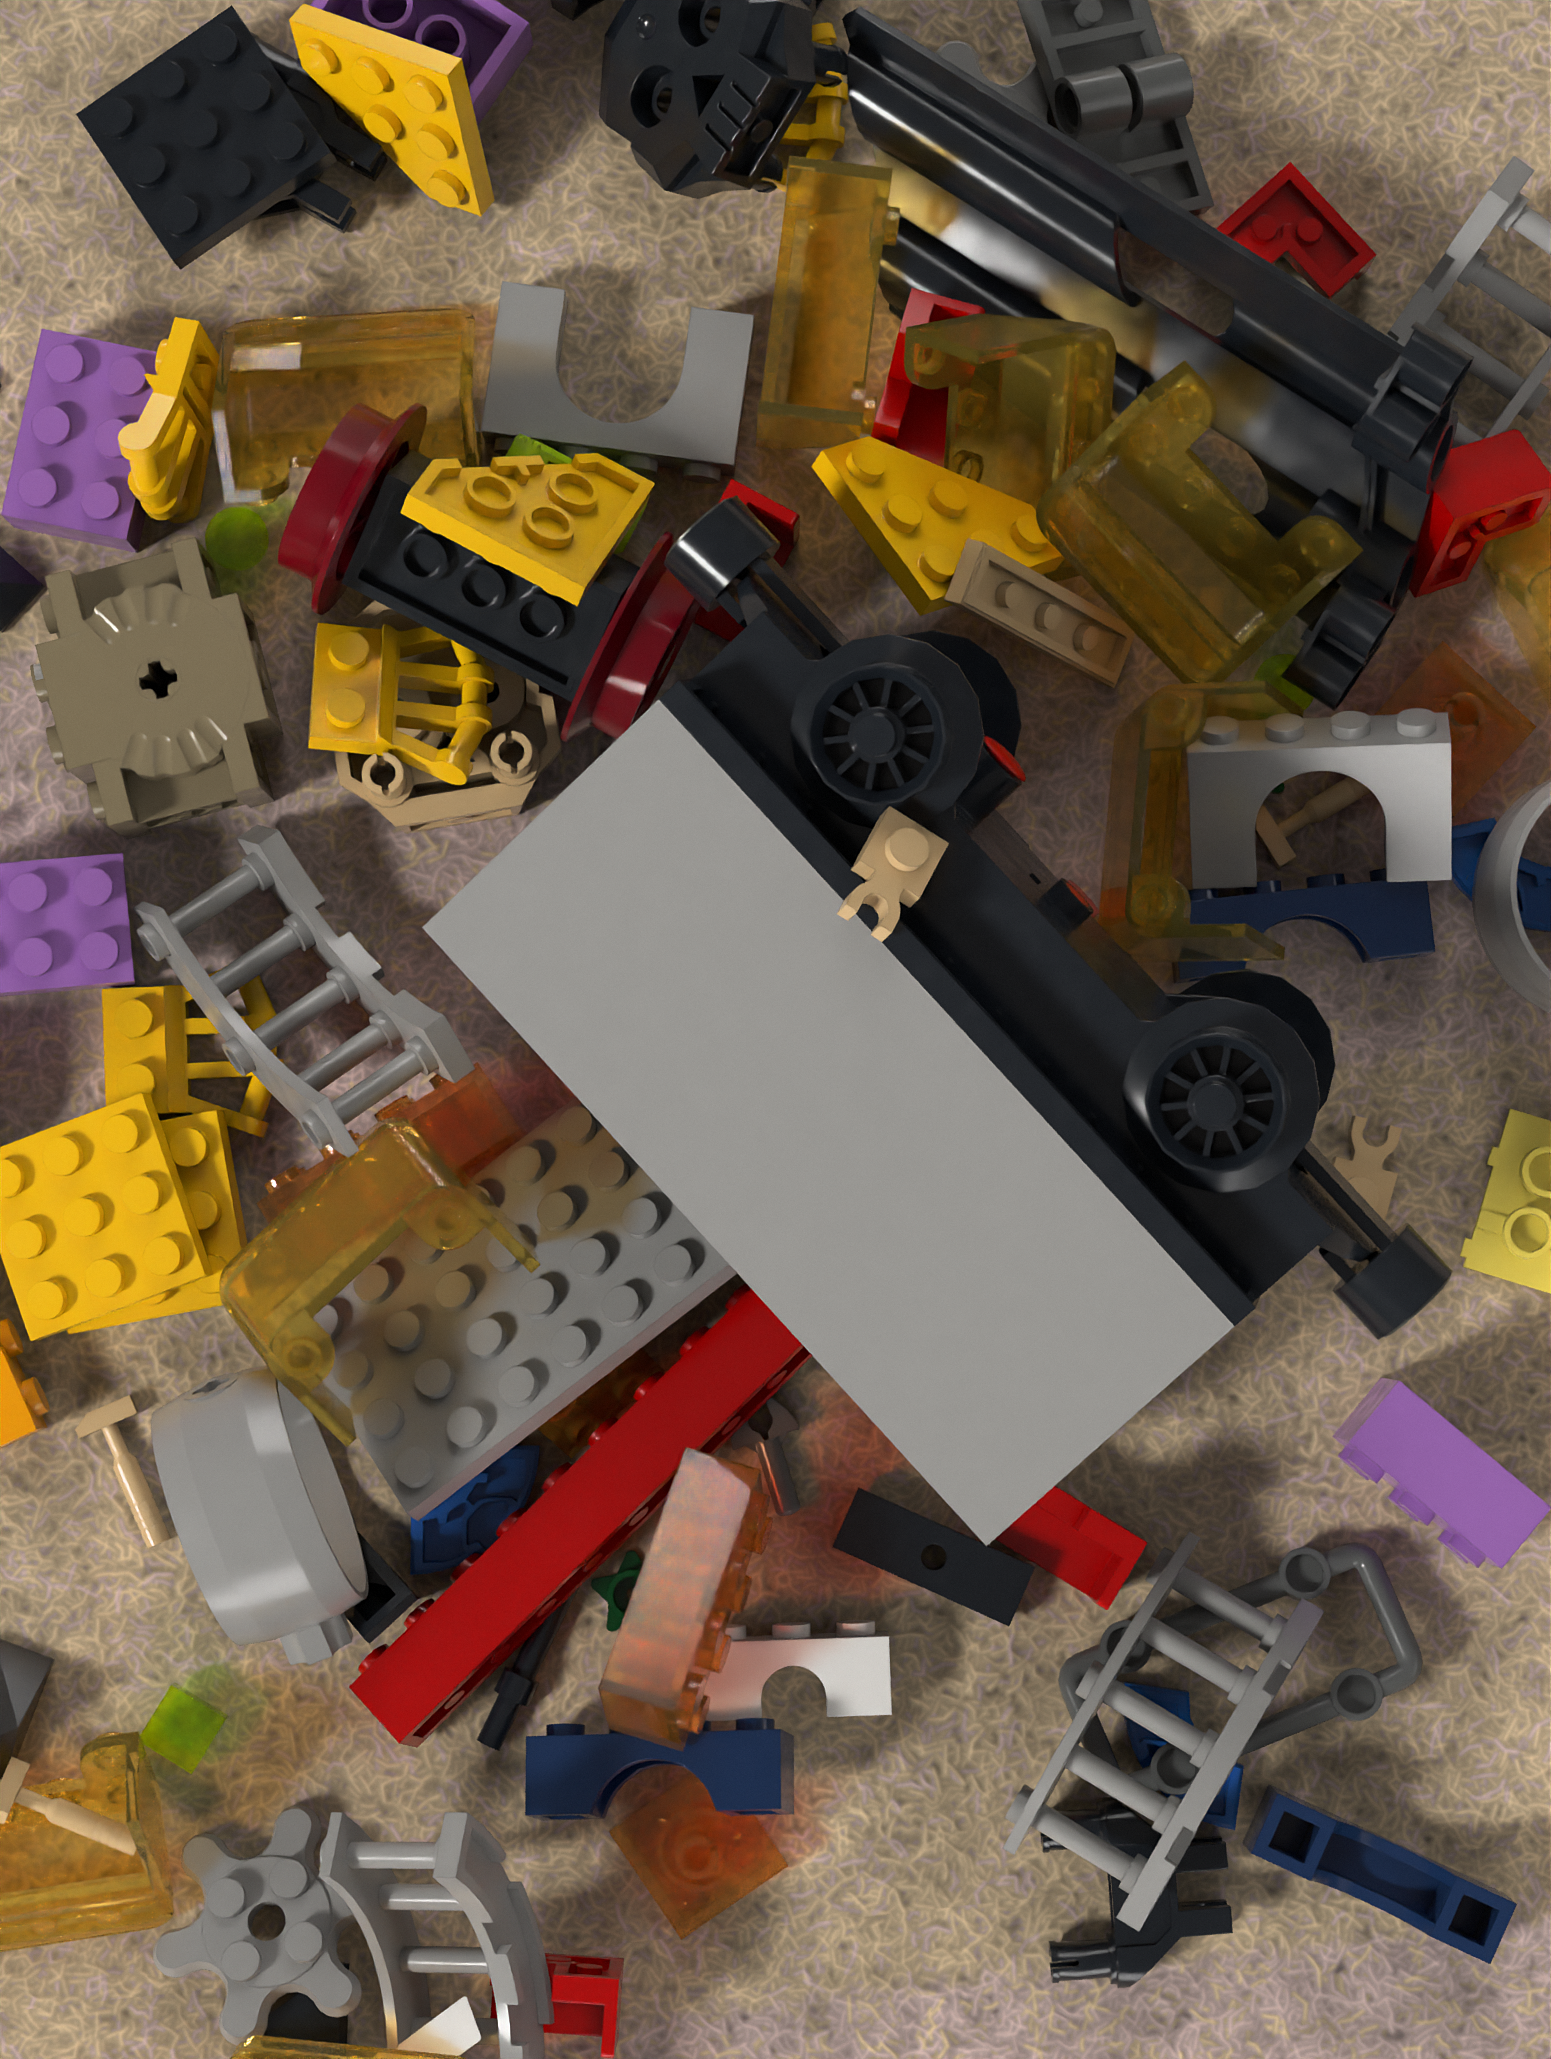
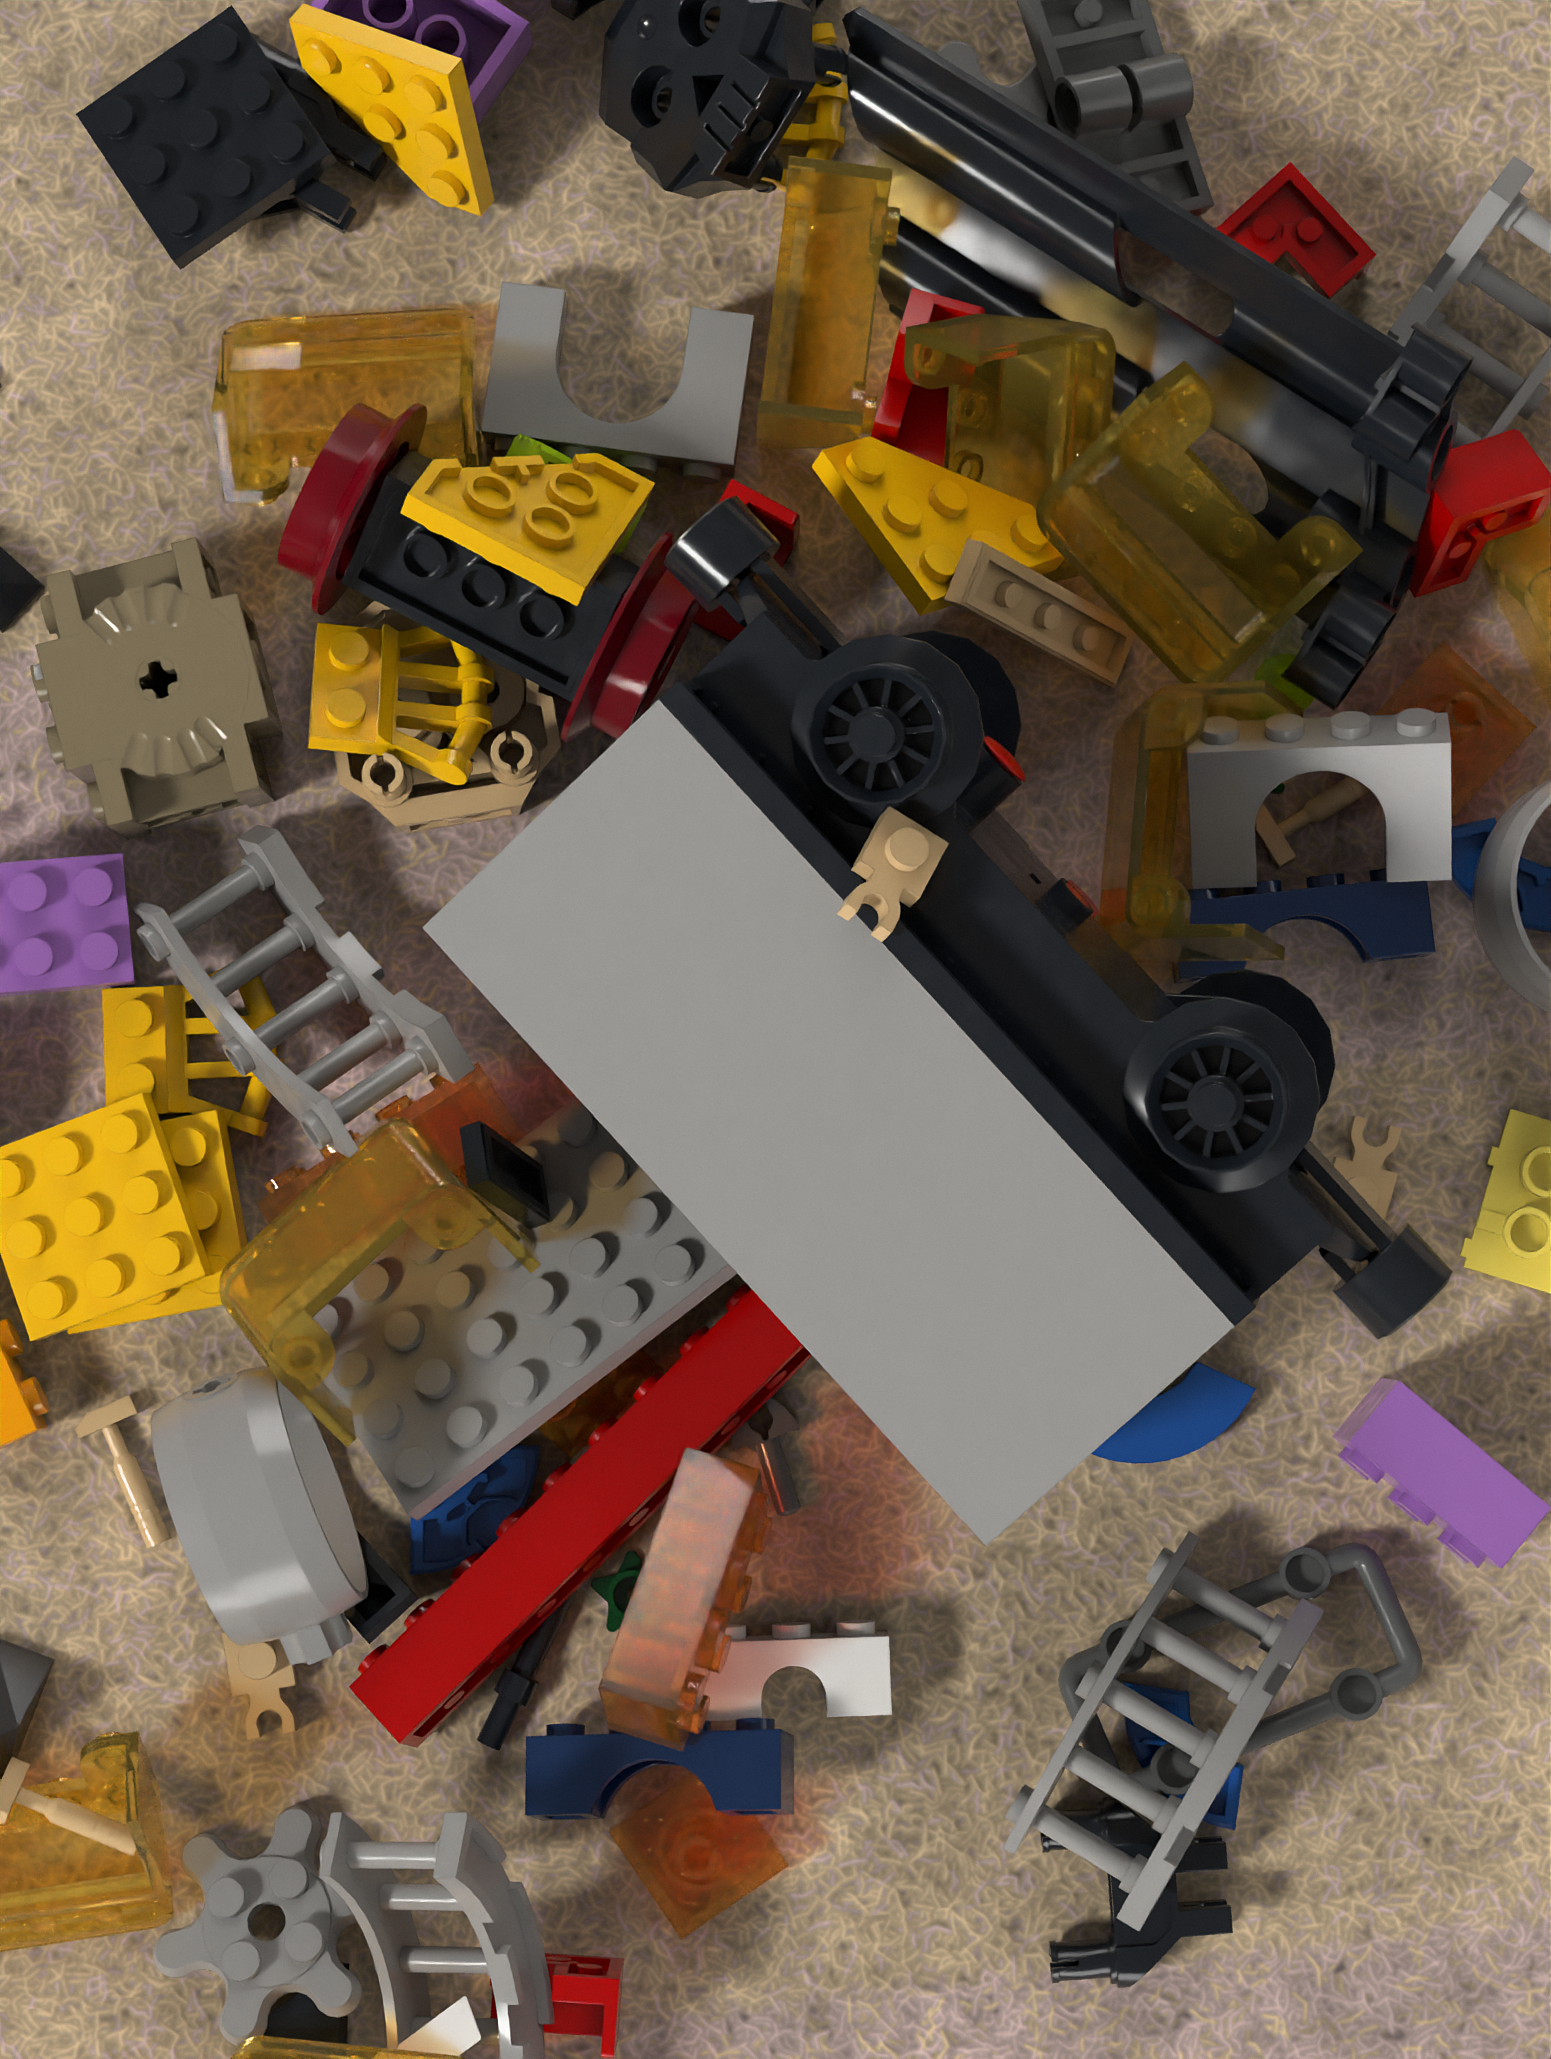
medium lavender brick [1,329,157,553] -> none
yellow plate [118,317,231,523] -> none
clear neon green plate [137,1683,229,1774] -> none
clear neon green plate [205,507,269,571] -> none
black tile [832,1487,1035,1626] -> none
red panel [995,1486,1148,1610] -> none
dark blue arch [1242,1784,1517,1964] -> none
none -> tan plate [221,1632,298,1740]
none -> black tile [460,1120,550,1230]
none -> blue tile [1091,1361,1256,1464]

